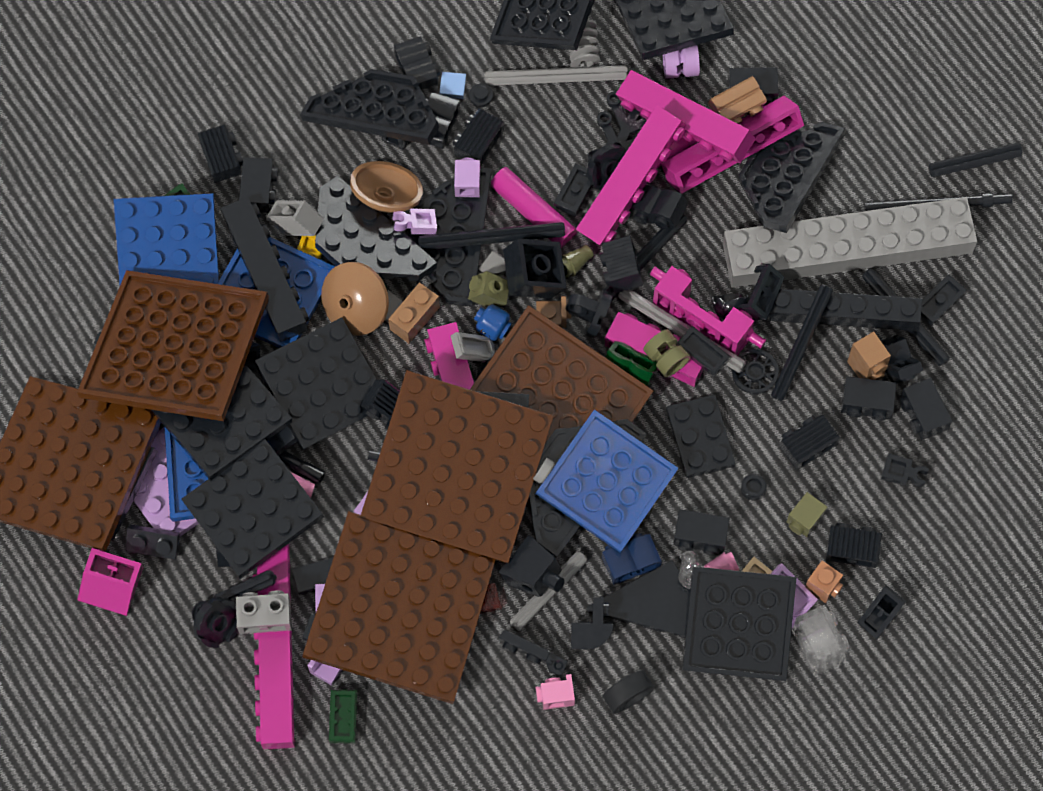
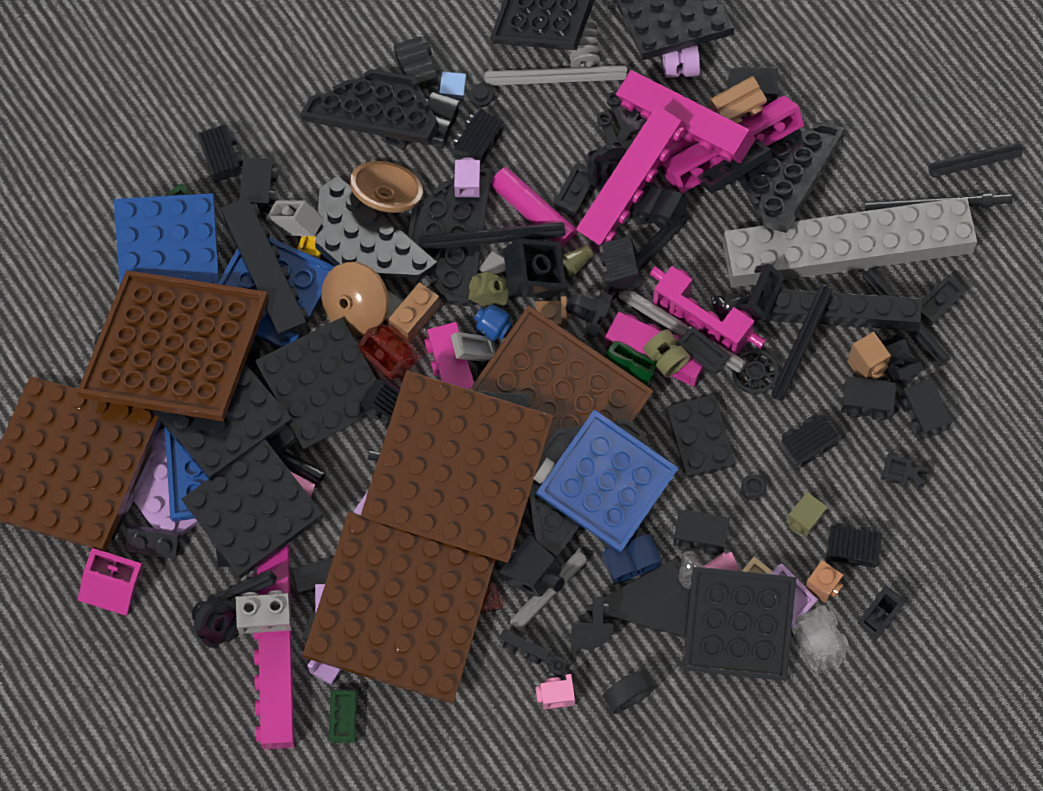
lavender plate [392,209,437,234] -> none
none -> clear red brick [358,325,419,380]
none -> black plate [697,139,773,194]

